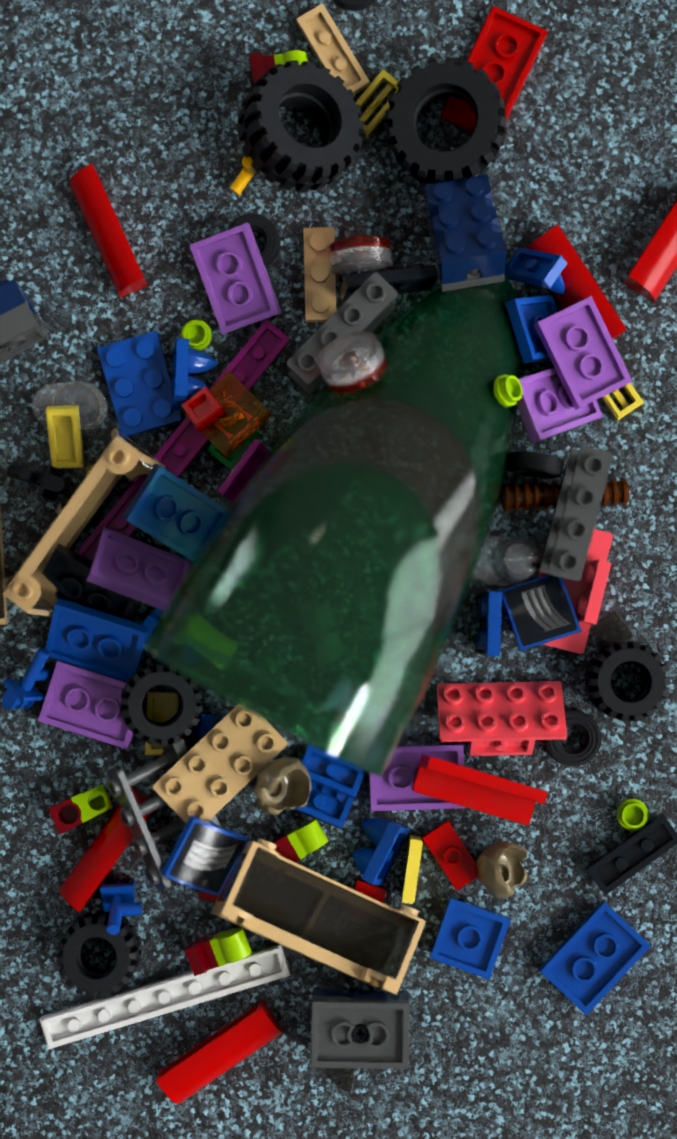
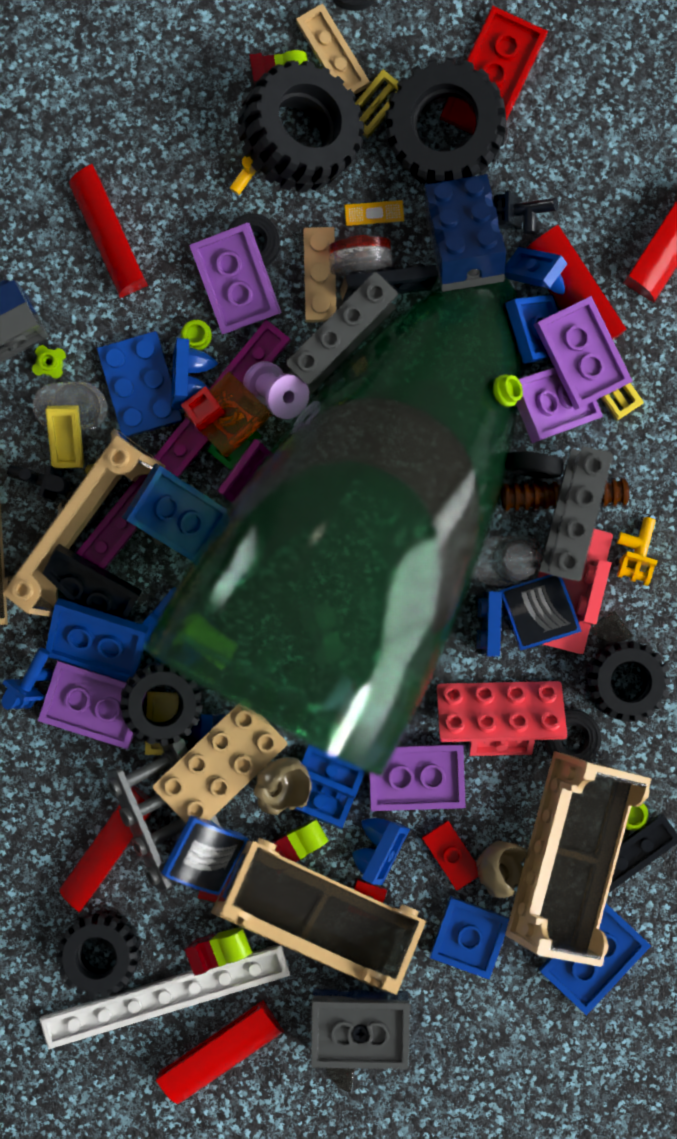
leg [48,784,113,835] -> none
medium lavender plate [86,527,192,615] -> none
blue arm [100,880,143,935] -> none
clear piece [317,331,387,393] -> none
light yellow tile [401,835,423,904] -> none
red panel [412,754,548,825] -> none
none -> lime plate [32,345,66,379]
none -> lavender piece [243,361,309,419]
none -> yellow sticker [345,200,404,226]
none -> black arm [494,191,558,234]
none -> windscreen [505,751,651,967]
none -> yellow arm [617,517,658,586]

